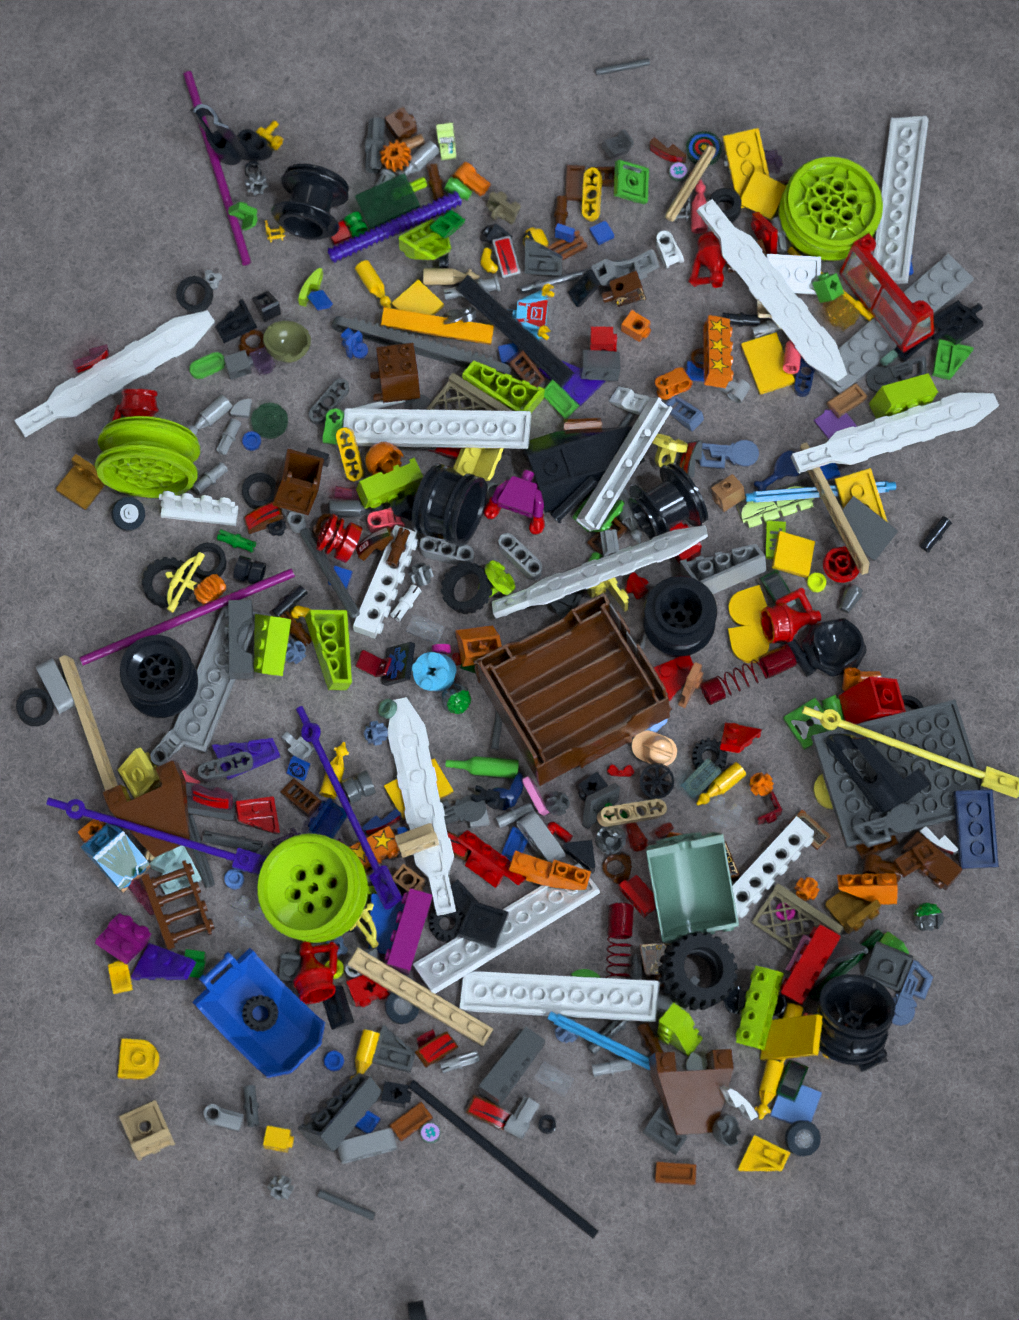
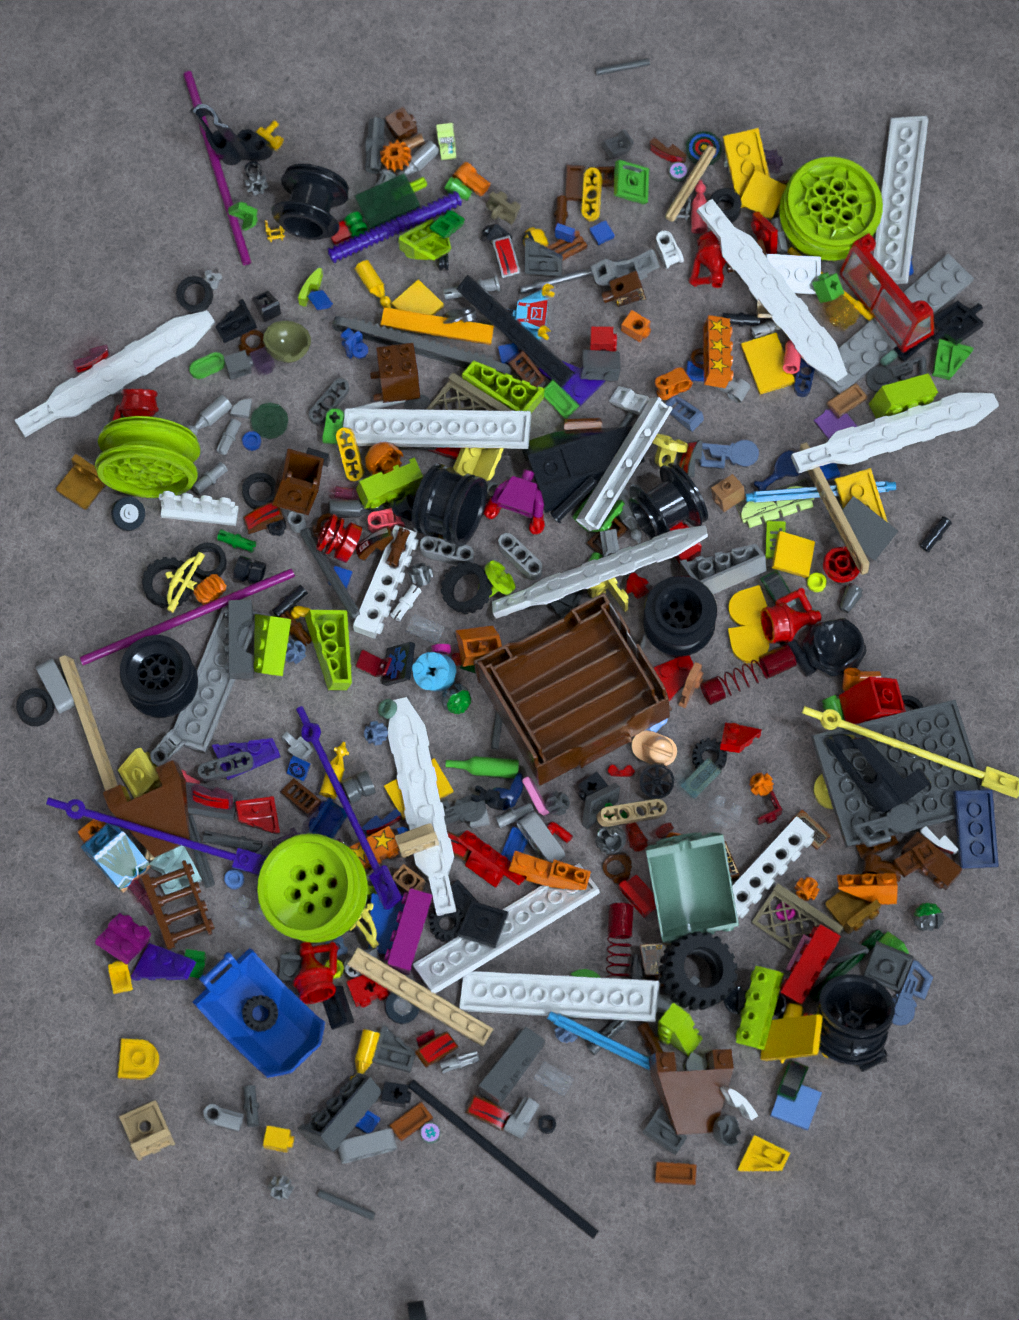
blue tile [324,1051,344,1071] -> none
tan wheel [423,268,479,285] -> none
reddish brown pin [426,164,444,201] -> none
yellow arm [480,248,498,274] -> none
black slope [562,840,595,874] -> none
black plate [568,270,601,307] -> none
light grey axle [592,1059,632,1077] -> none
yellow wheel [696,762,746,806] -> none
yellow wheel [755,1060,784,1120] -> none
bright green piece [783,698,837,750] -> none
black wheel [785,1120,821,1157] -> none

